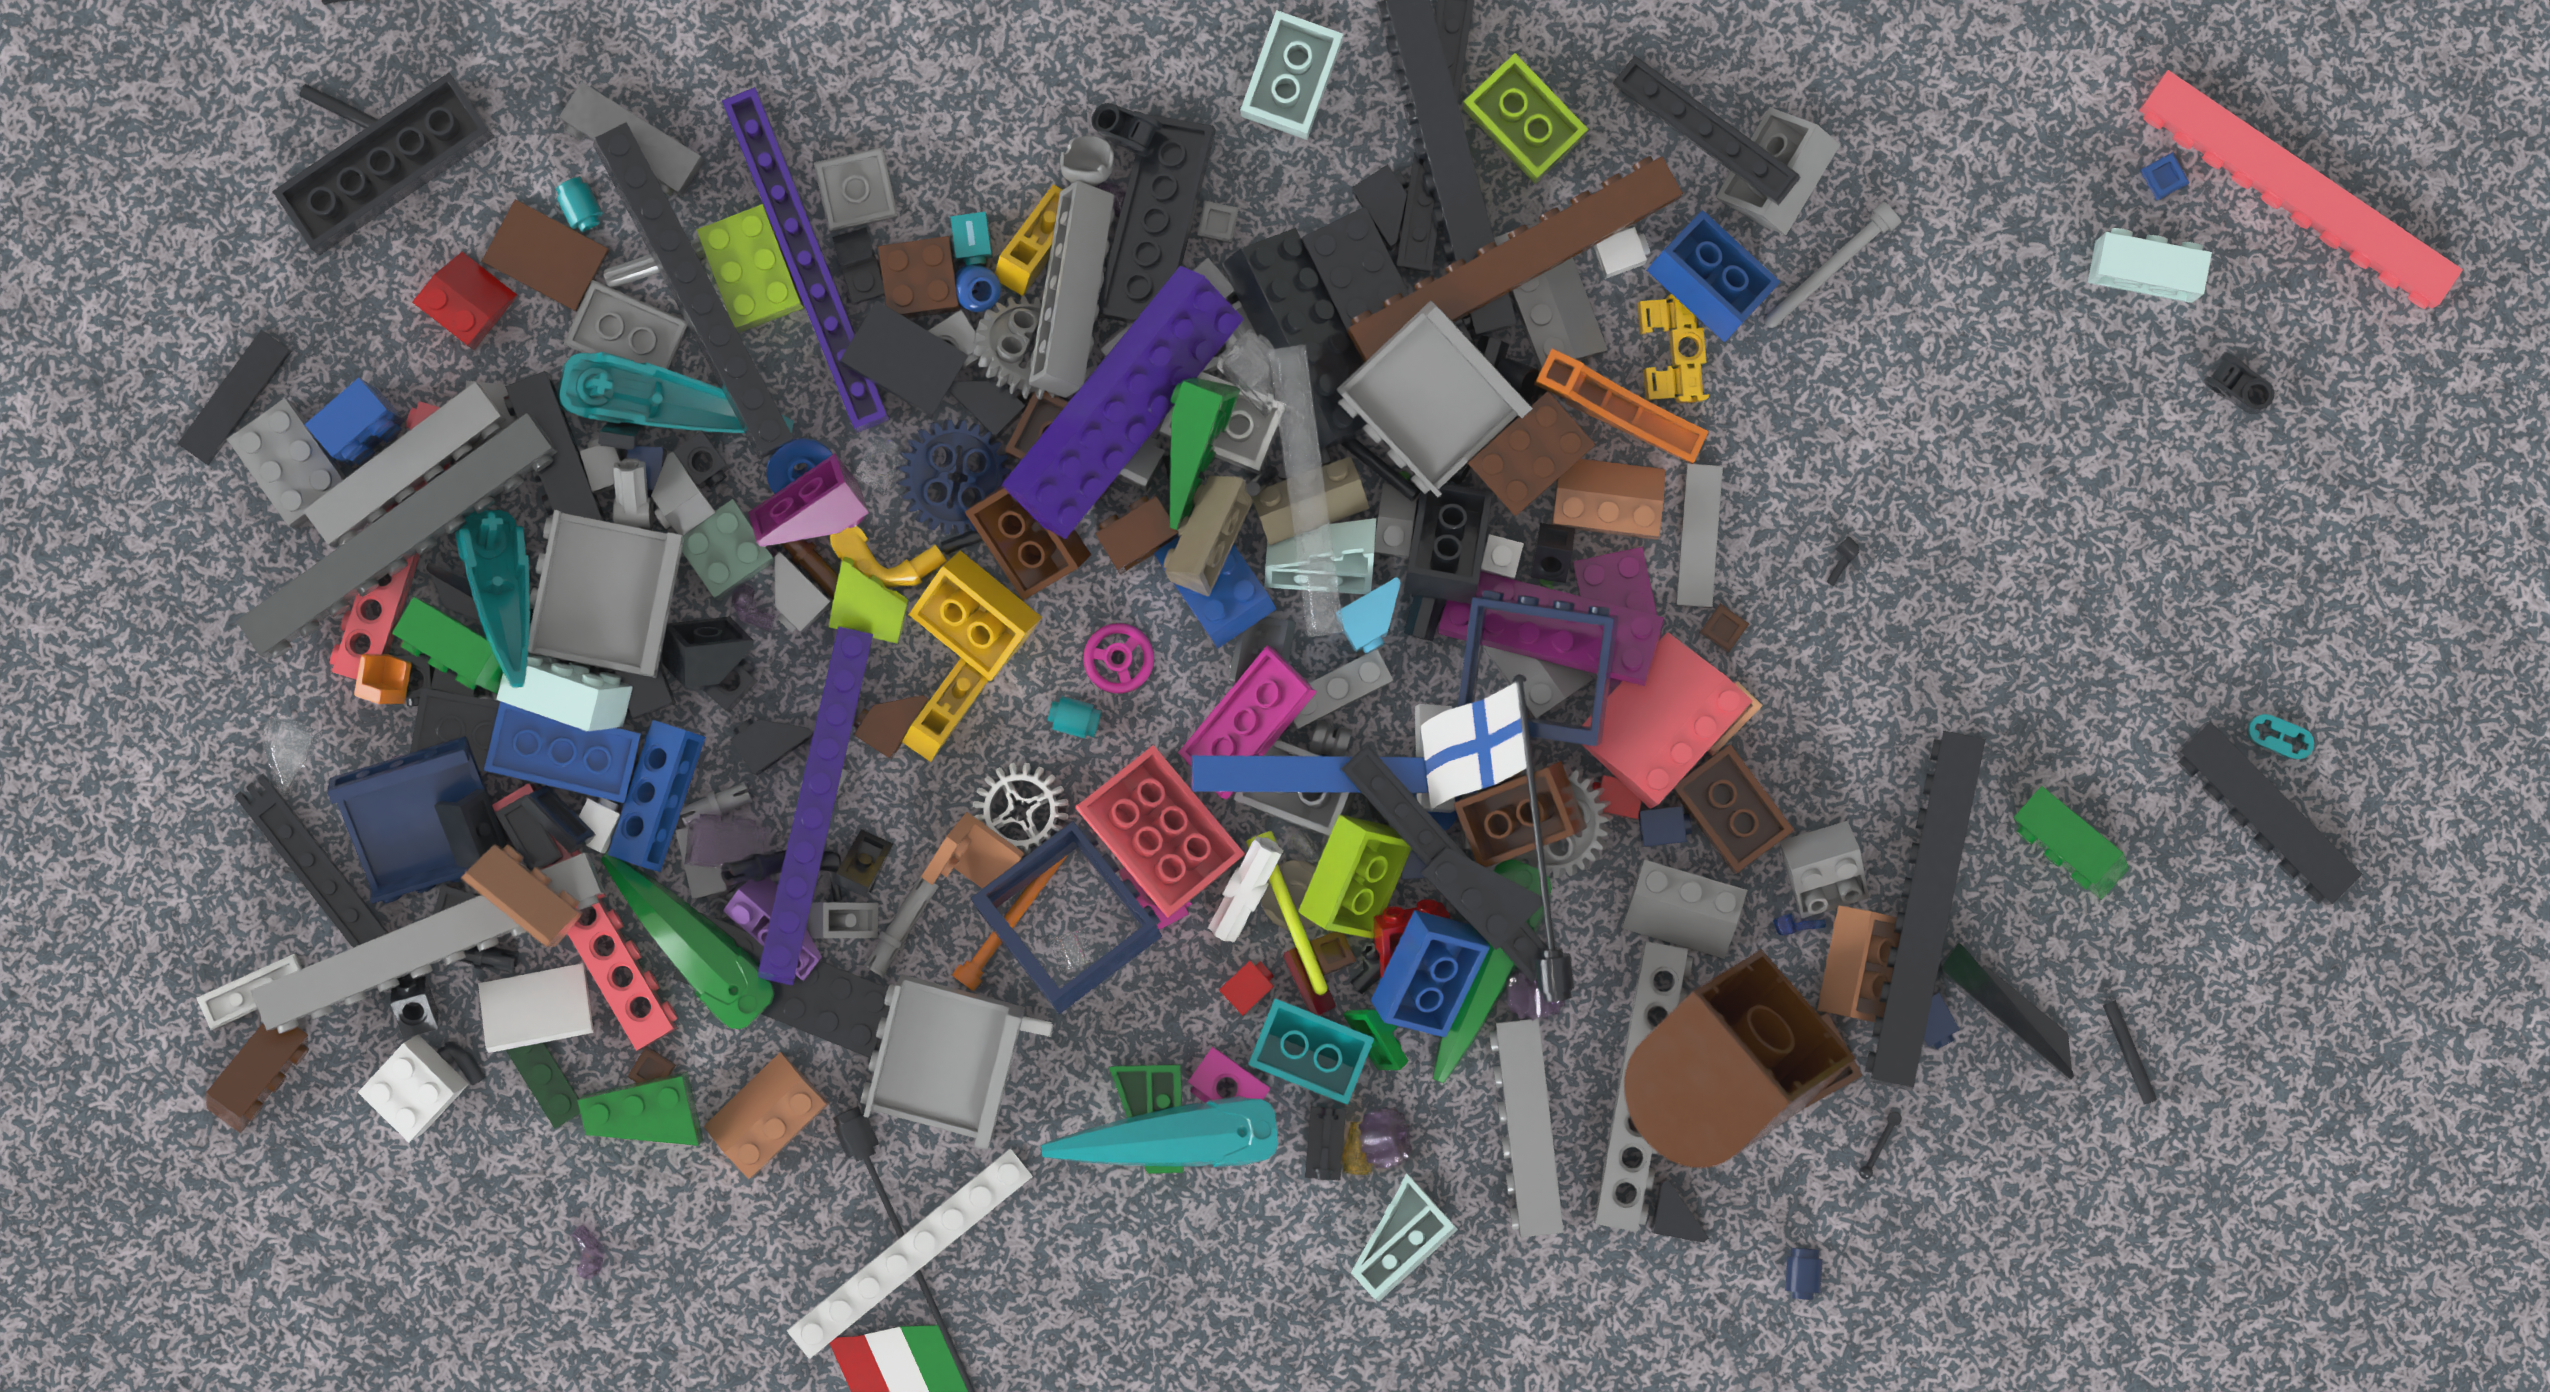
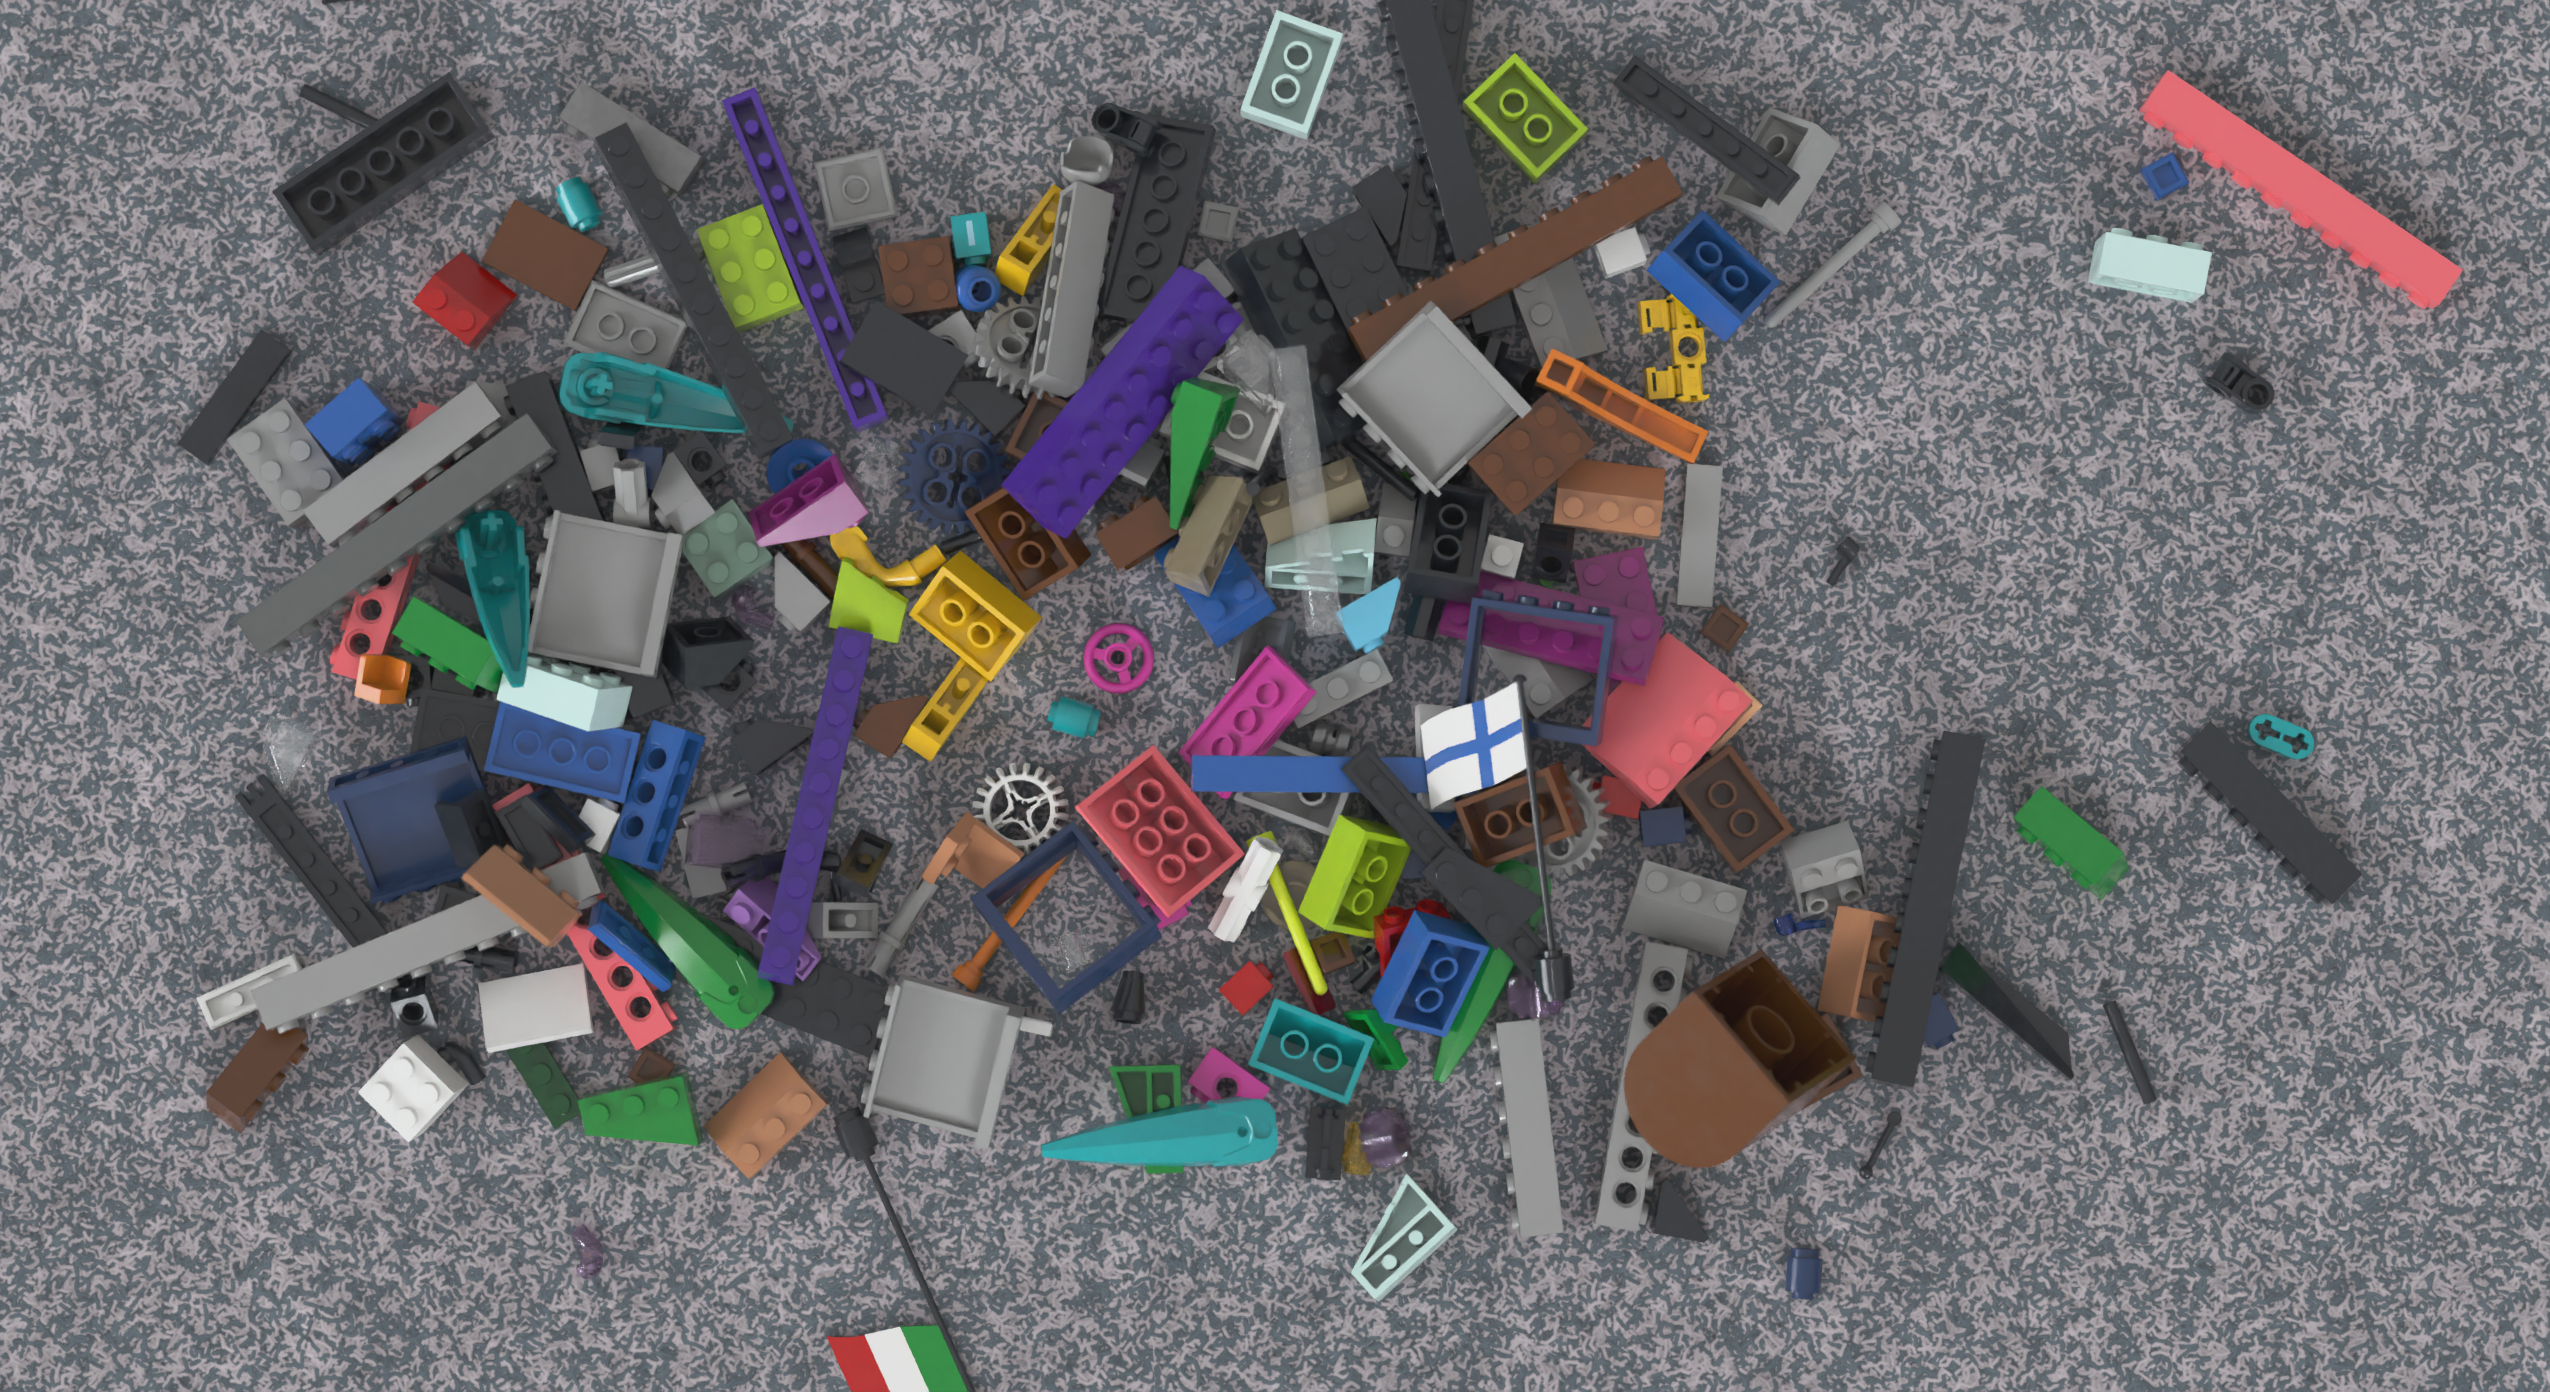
white plate [786,1149,1033,1359] -> none
none -> blue tile [588,900,675,992]
none -> black cone [1110,970,1146,1024]

